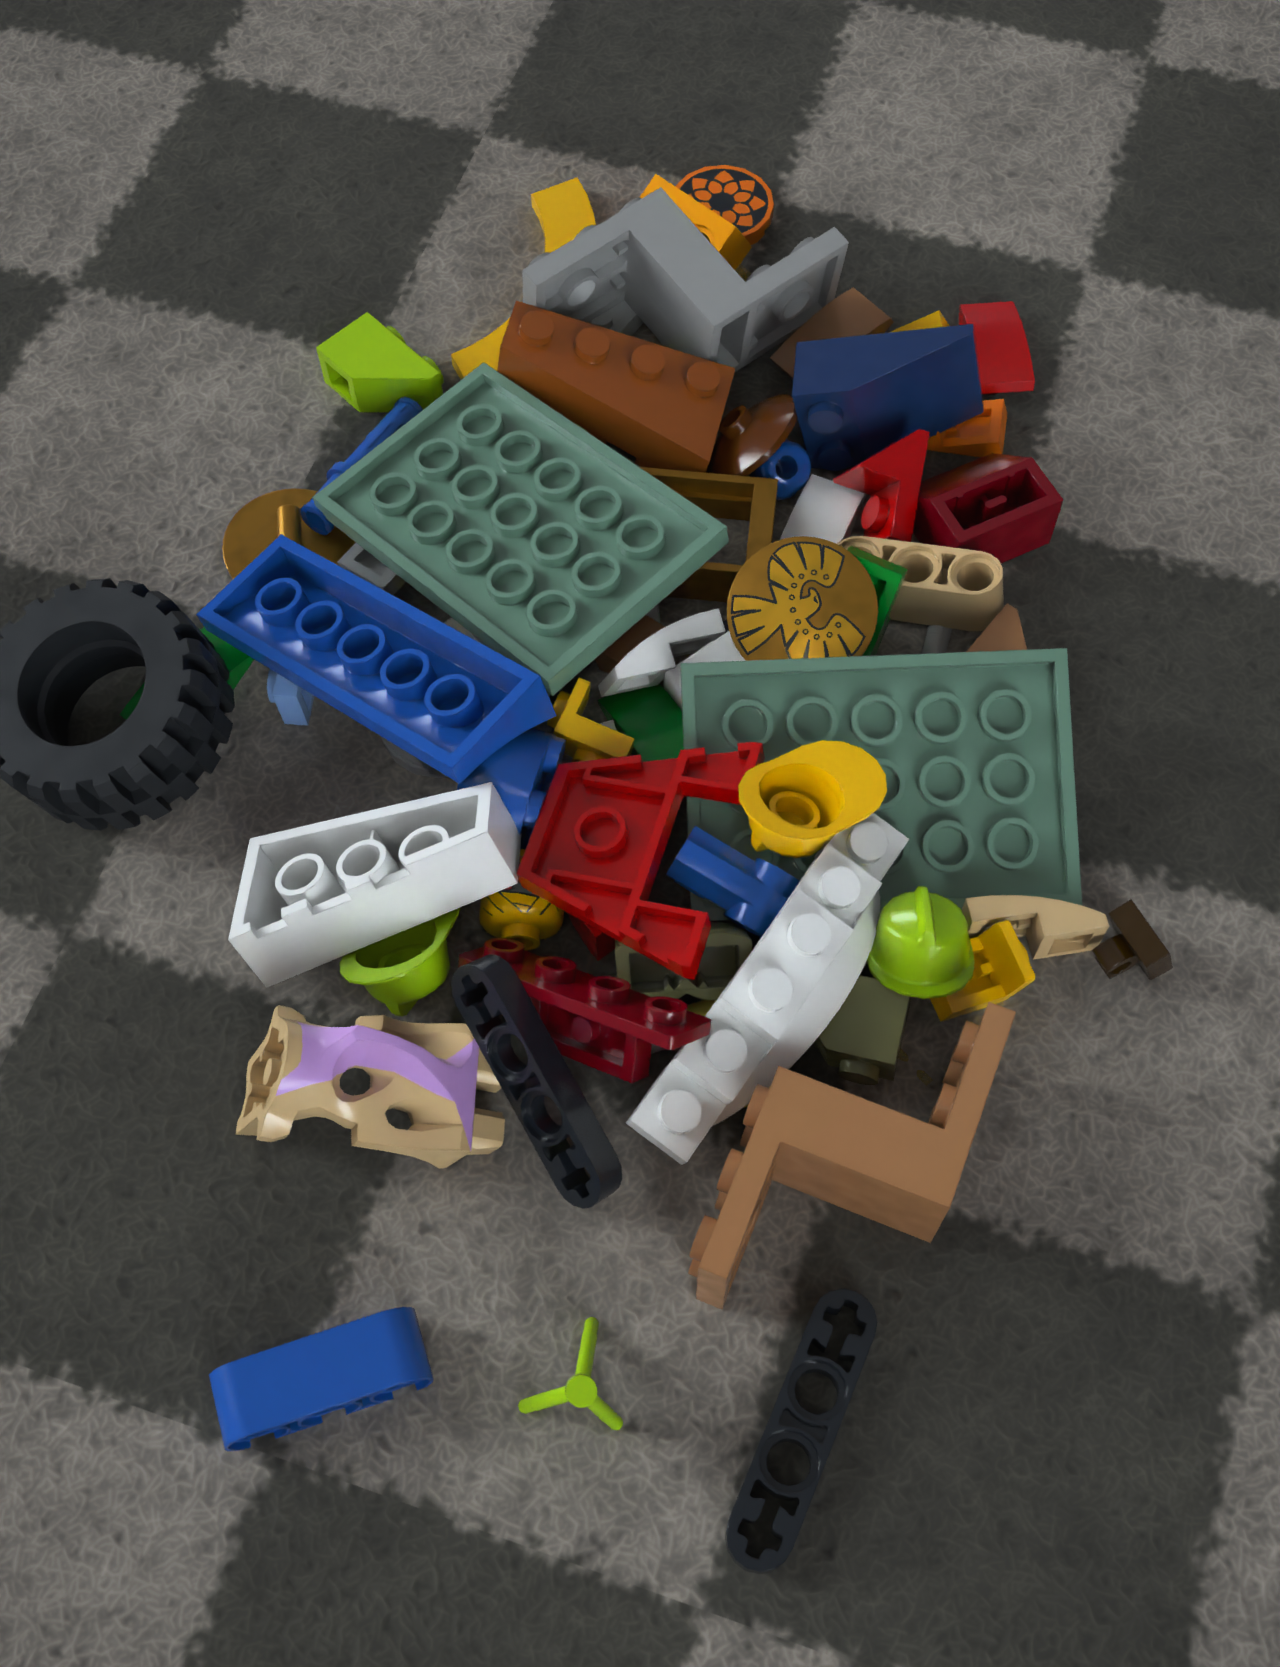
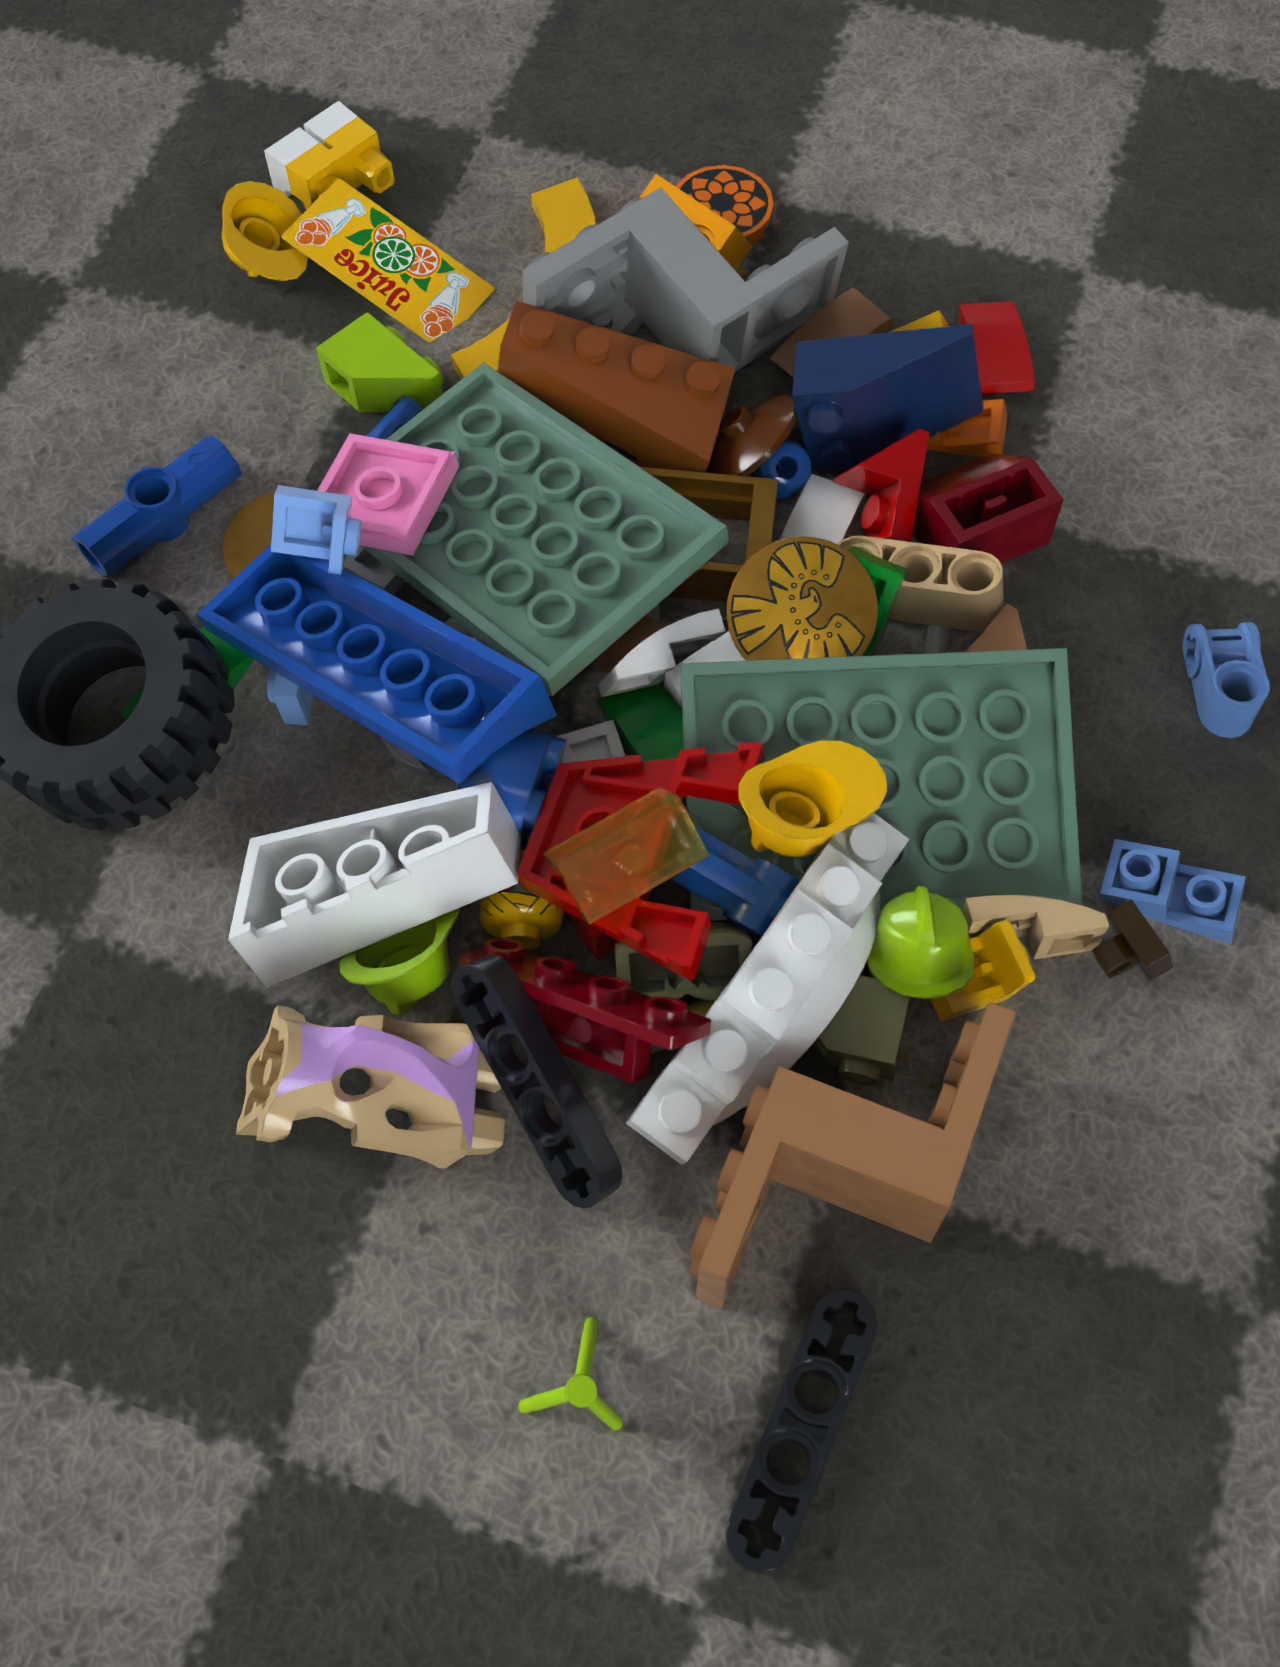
blue beam [209,1307,434,1451] -> none
yellow bracket [547,677,634,762] -> none
none -> blue piece [72,435,242,577]
none -> yellow piece [221,181,308,281]
none -> yellow hips [264,101,395,210]
none -> light blue bracket [271,485,361,575]
none -> sticker [281,178,495,343]
none -> bright pink tile [317,433,459,556]
none -> clear yellow panel [544,788,710,924]
none -> medium blue slope [1100,839,1246,944]
none -> medium blue piece [1183,622,1270,738]

